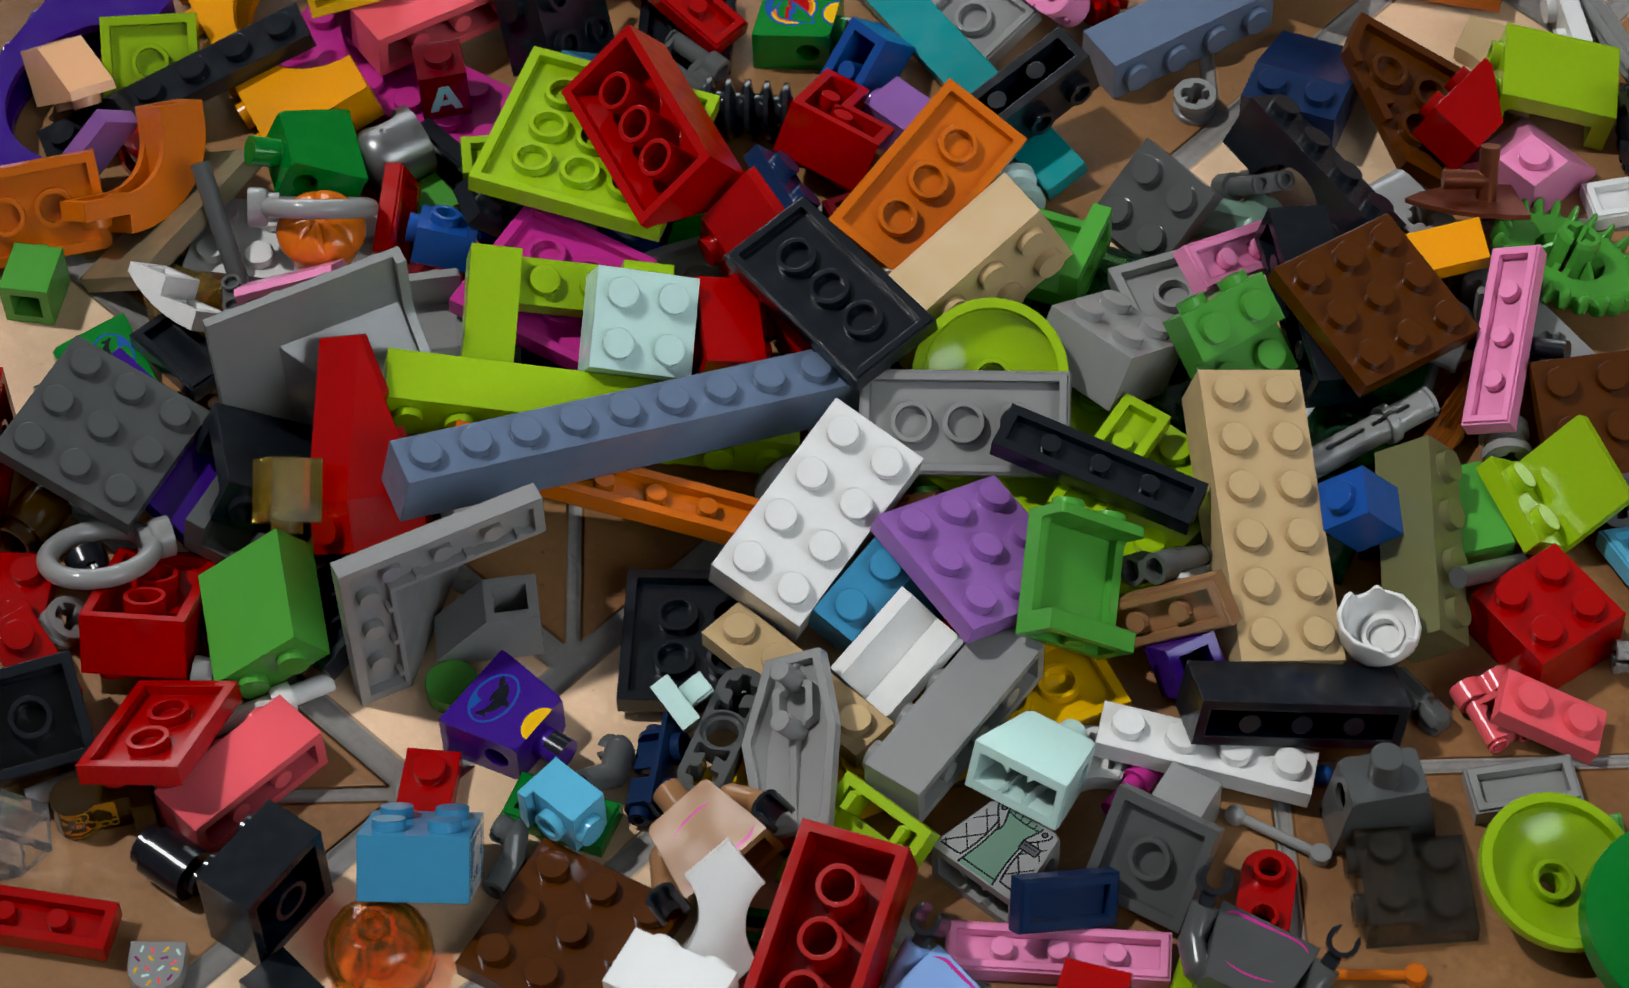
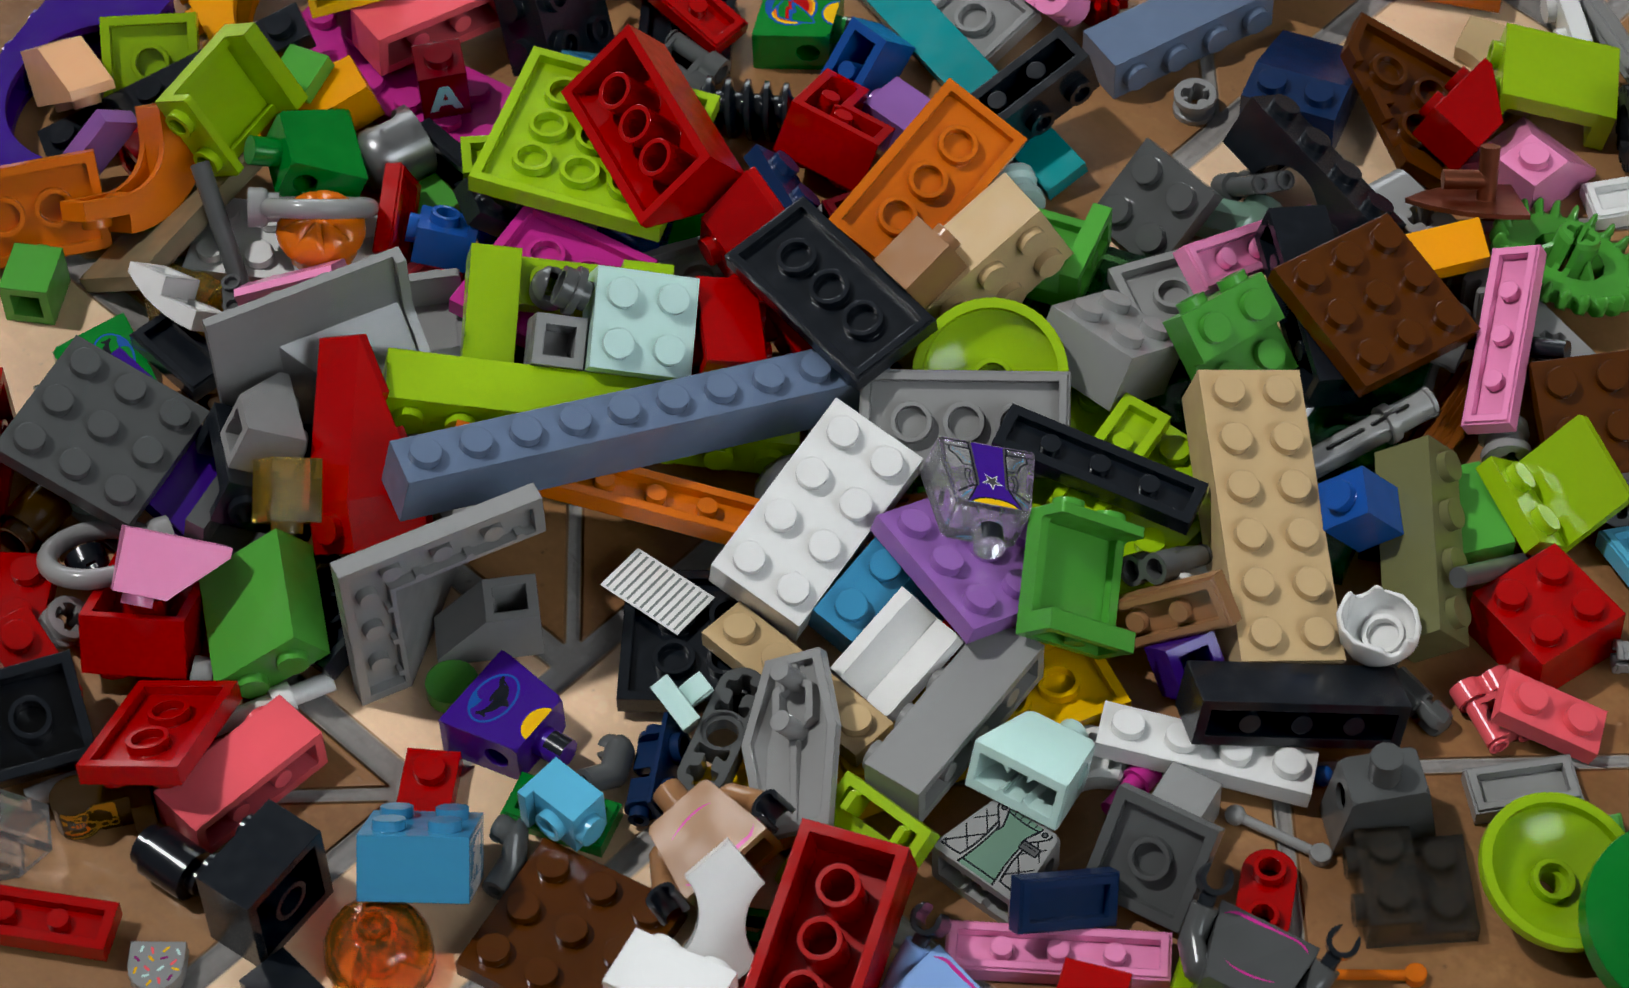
none -> bright pink slope [111,524,233,609]
none -> lime panel [155,22,309,177]
none -> light grey slope [220,372,309,480]
none -> bright green tile [281,44,335,104]
none -> light grey brick [523,312,588,371]
none -> dark grey hinge [529,266,563,311]
none -> dark grey plate [550,266,594,316]
none -> white sticker [600,548,715,635]
none -> medium nougat brick [874,215,968,310]
none -> clear torso [921,436,1035,559]

